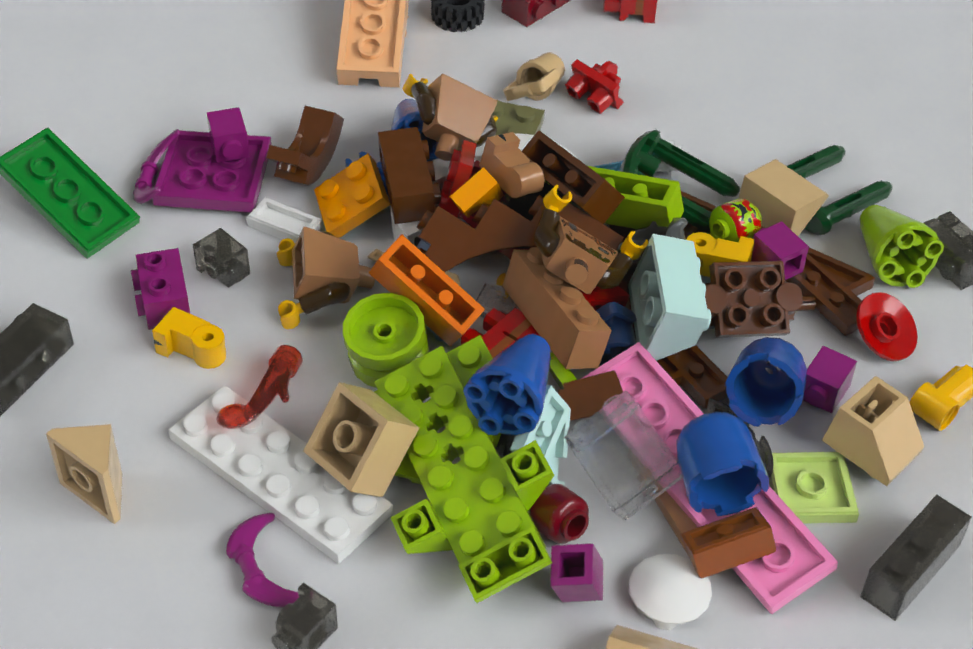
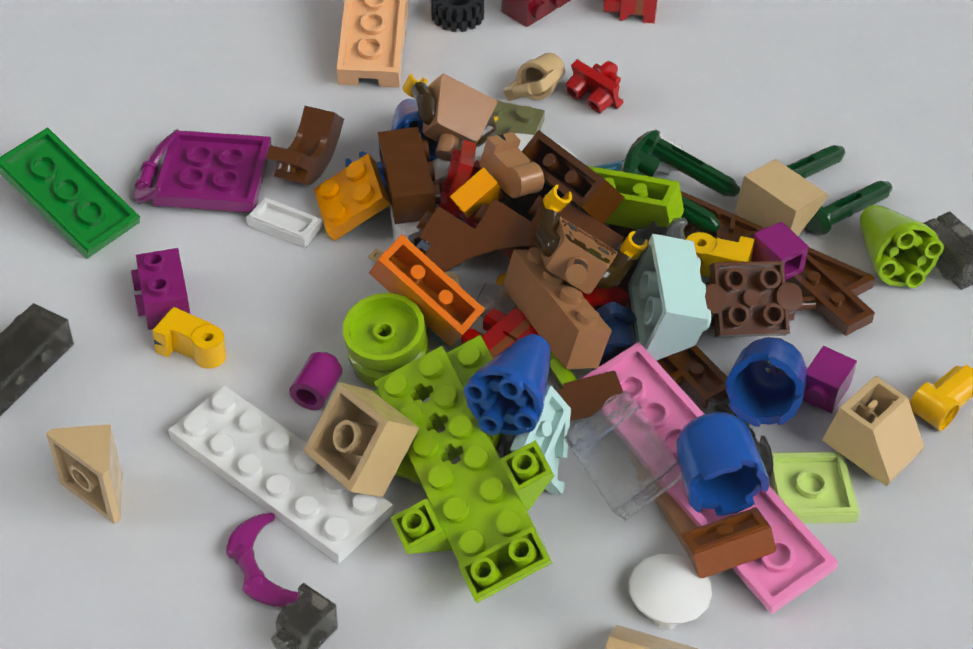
clear smoke brick [193,228,250,288] -> none
magenta brick [206,107,250,163] -> none
clear red plant [216,345,303,429] -> none
medium nougat torso [277,226,376,329] -> none
dark red head [529,484,589,544] -> none
magenta brick [551,543,603,602] -> none
lime head [709,198,762,242] -> none
red dish [856,292,918,361] -> none
clear smoke brick [860,494,972,621] -> none
none -> magenta brick [289,352,343,411]

